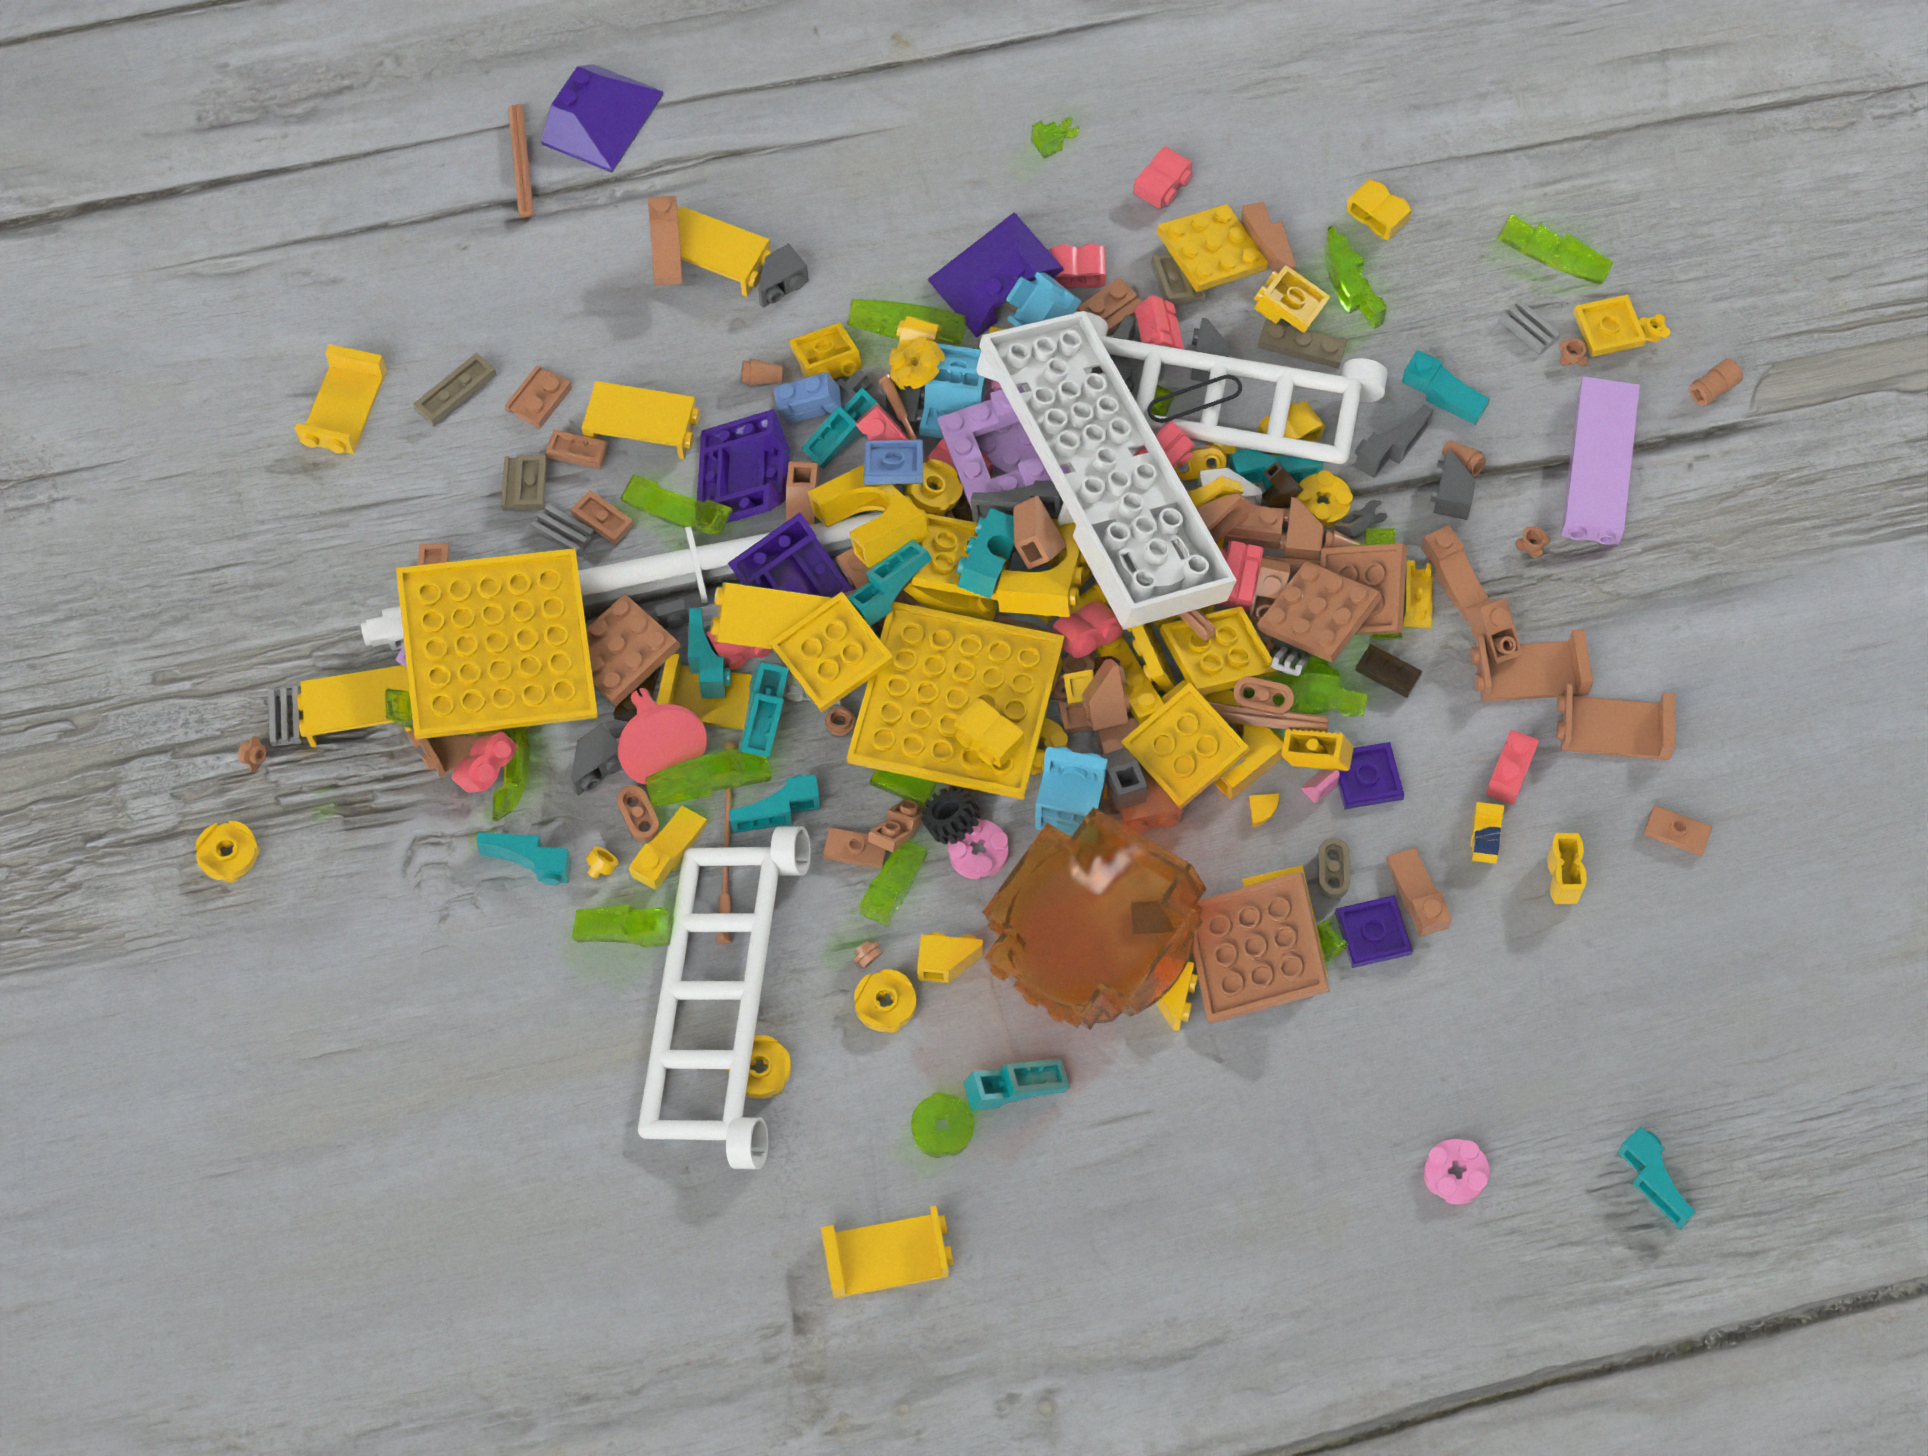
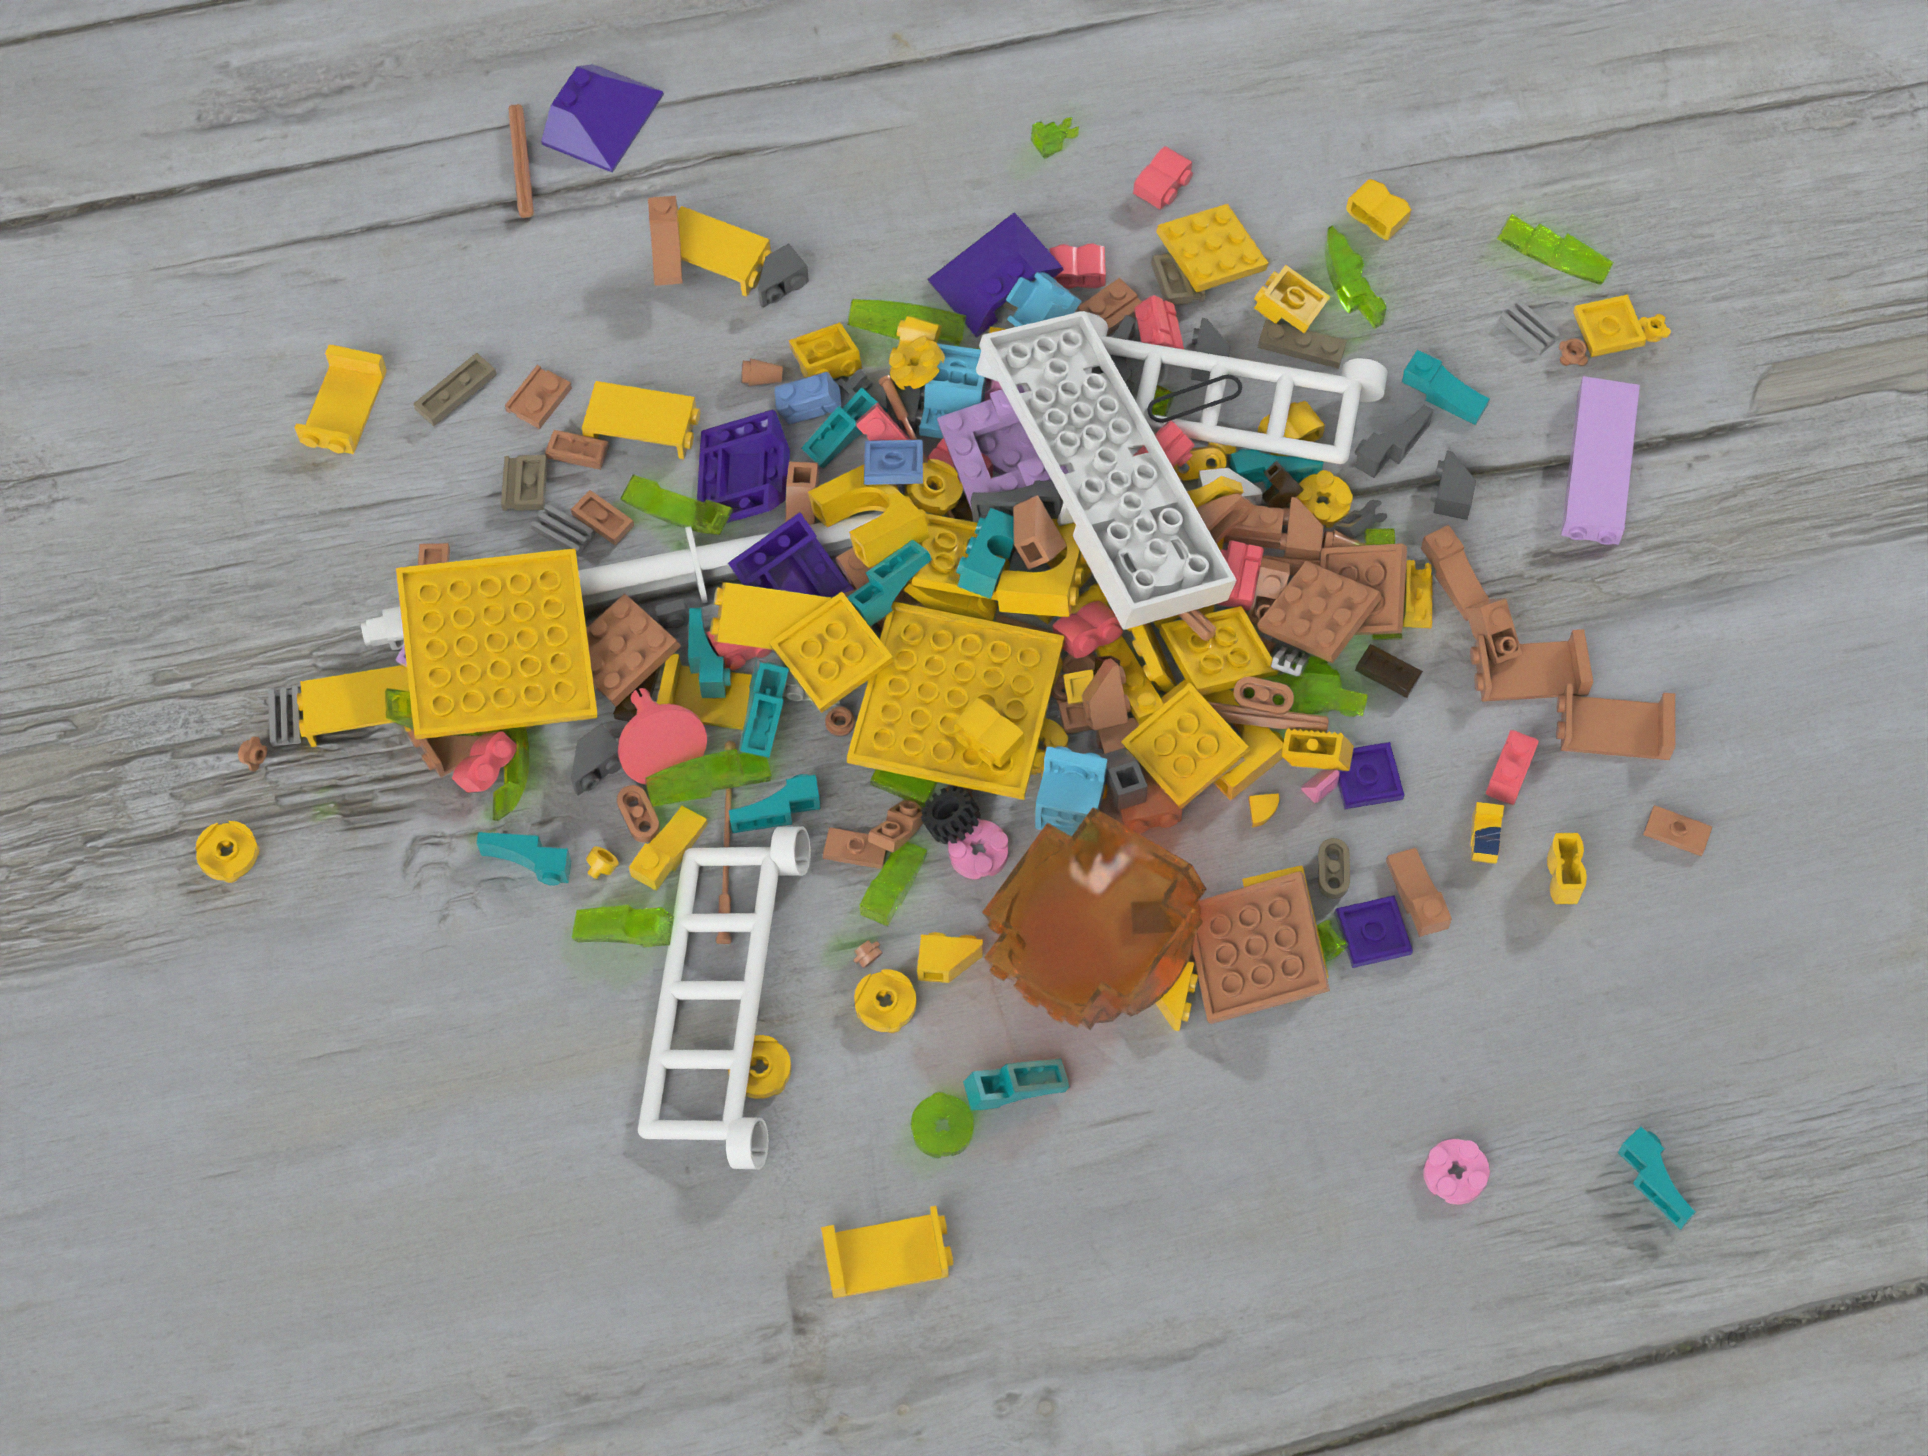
nougat slope [1241,202,1296,274] -> none
nougat cone [1442,440,1486,477] -> none
nougat plate [1516,527,1550,558] -> none
nougat piece [1689,358,1743,406] -> none

